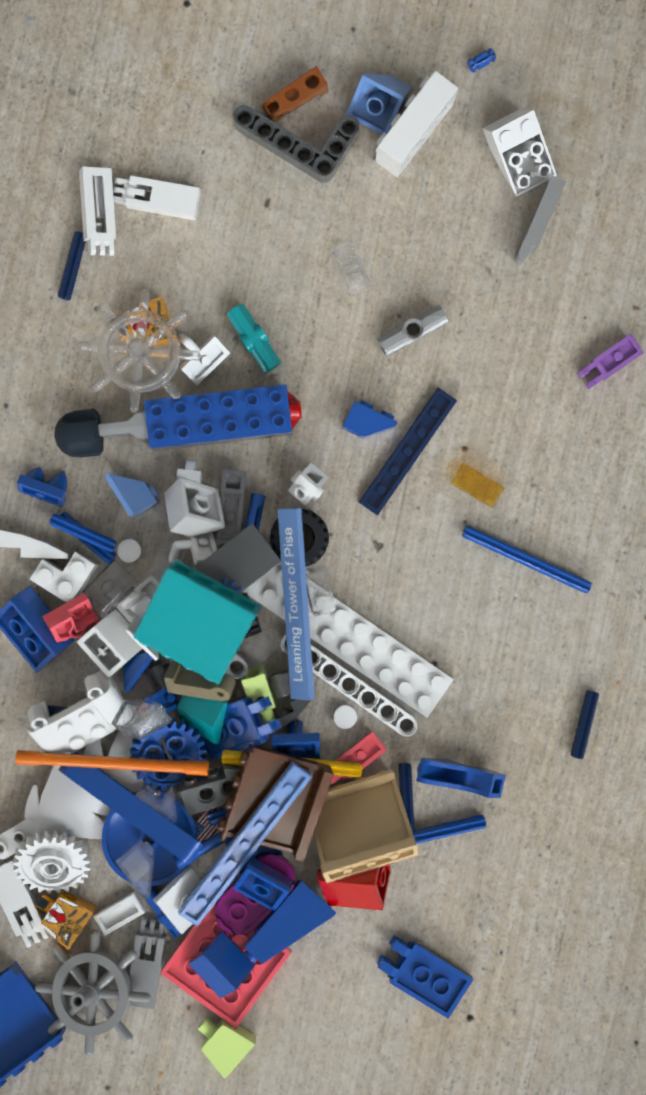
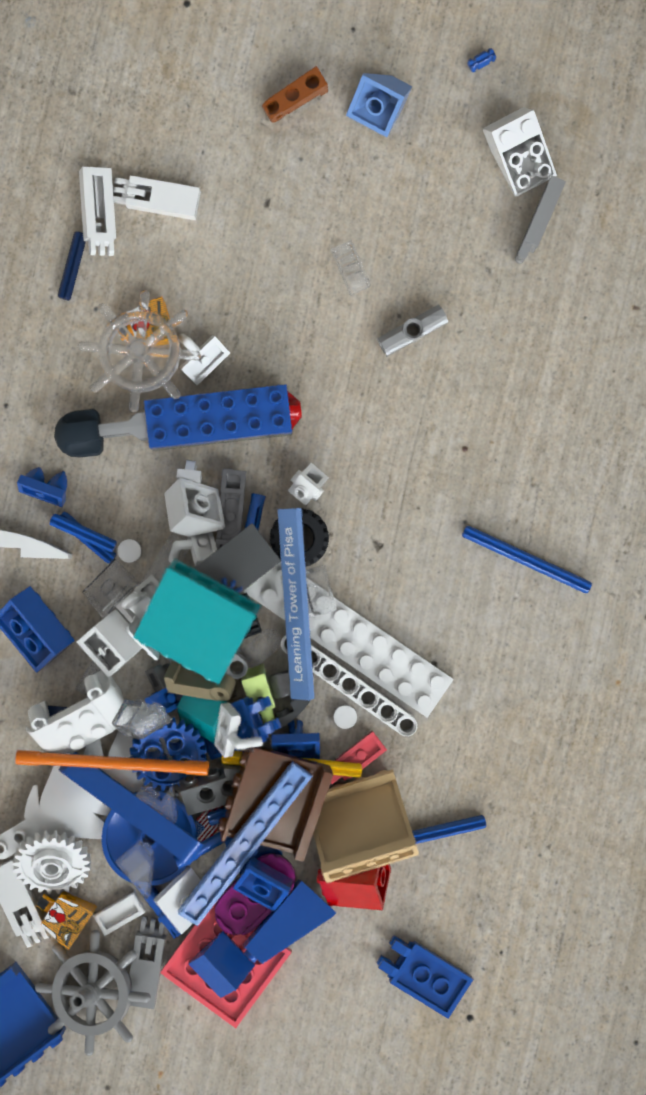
white brick [30,552,100,603] -> none
coral slope [42,593,100,642] -> none
medium blue slope [104,473,160,518] -> none
blue slope [123,652,154,693] -> none
yellowish green torso [197,1017,256,1079] -> none
teal piece [226,303,281,374] -> none
dark grey beam [233,105,359,183] -> none
blue slope [342,400,397,439] -> none
dark blue tile [358,387,457,516] -> none
white brick [375,71,458,178] -> none
dark blue axle [399,762,415,832] -> none
blue arch [416,758,506,798] -> none
clear yellow slope [451,463,505,508] -> none
dark blue axle [571,690,599,759] -> none
medium lavender hinge [577,334,644,389] -> none
none -> white plate [214,703,262,758]

